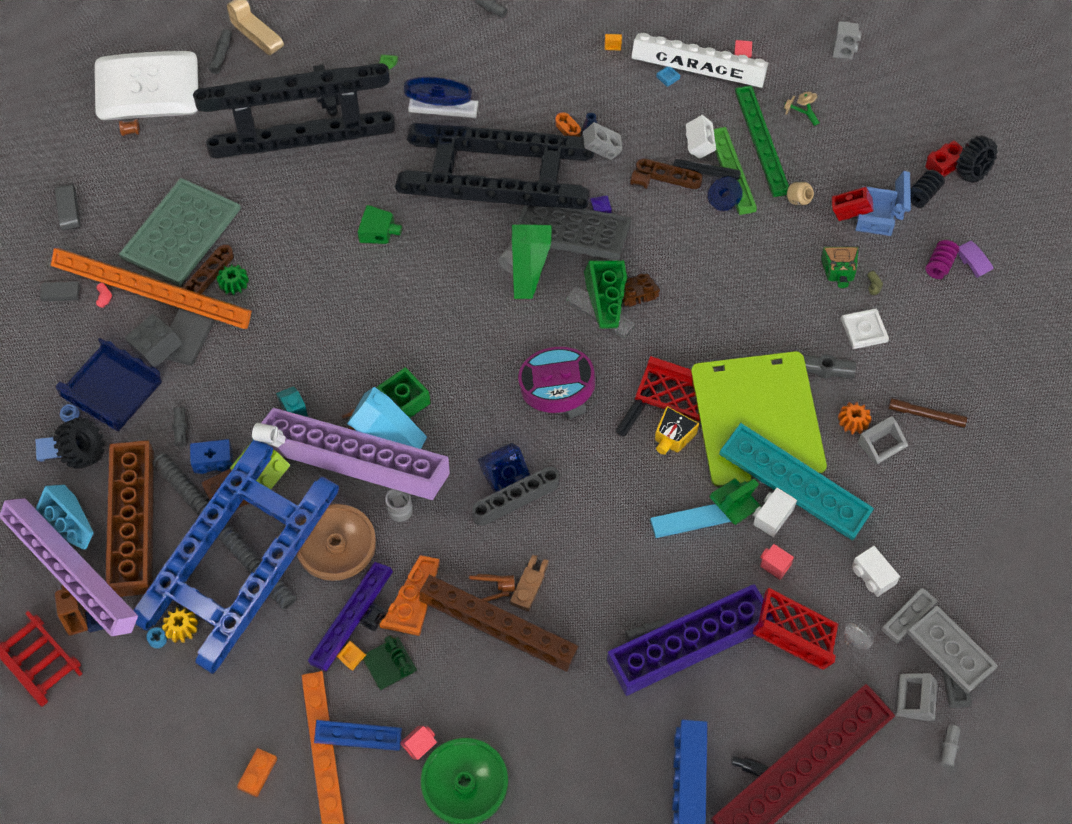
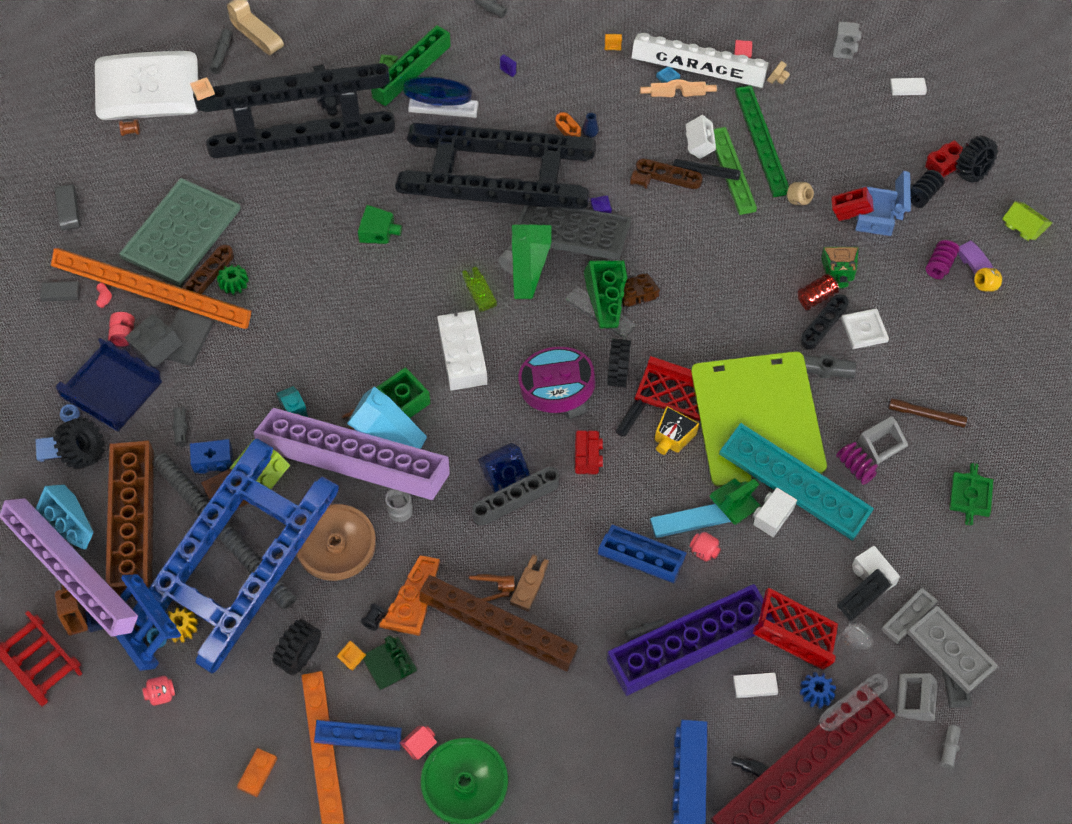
white piece [252,423,286,448] -> none
dark purple plate [307,562,393,671] -> none
light grey brick [583,122,623,160] -> none
clear blue tile [708,177,743,211] -> none
coral brick [760,544,794,580] -> none
plant [784,92,820,126] -> none
orange gear [838,402,872,435] -> none
olive arm [867,271,883,295] -> none
none -> coral wheel [108,312,135,347]
none -> blue fence [116,574,181,671]
none -> coral head [142,675,175,706]
none -> light nougat plate [190,77,215,100]
none -> black tyre [272,619,321,675]
none -> green brick [371,25,451,106]
none -> white piece [437,310,488,391]
none -> clear neon green hinge [461,266,497,312]
none -> dark purple tile [500,54,516,77]
none -> red brick [575,431,603,474]
none -> blue brick [598,525,687,584]
none -> black tyre [607,338,631,387]
none -> light nougat piece [640,79,717,97]
none -> coral head [690,532,721,562]
none -> white tile [733,673,778,698]
none -> tan tile [767,61,790,84]
none -> clear red piece [798,274,839,311]
none -> blue gear [800,672,836,709]
none -> black beam [801,294,849,350]
none -> clear beam [819,674,888,731]
none -> magenta piece [836,442,878,485]
none -> black hinge [837,569,893,621]
none -> white tile [890,78,927,95]
none -> green plate [949,463,994,526]
none -> yellow head [974,268,1002,292]
none -> lime slope [1003,201,1053,241]

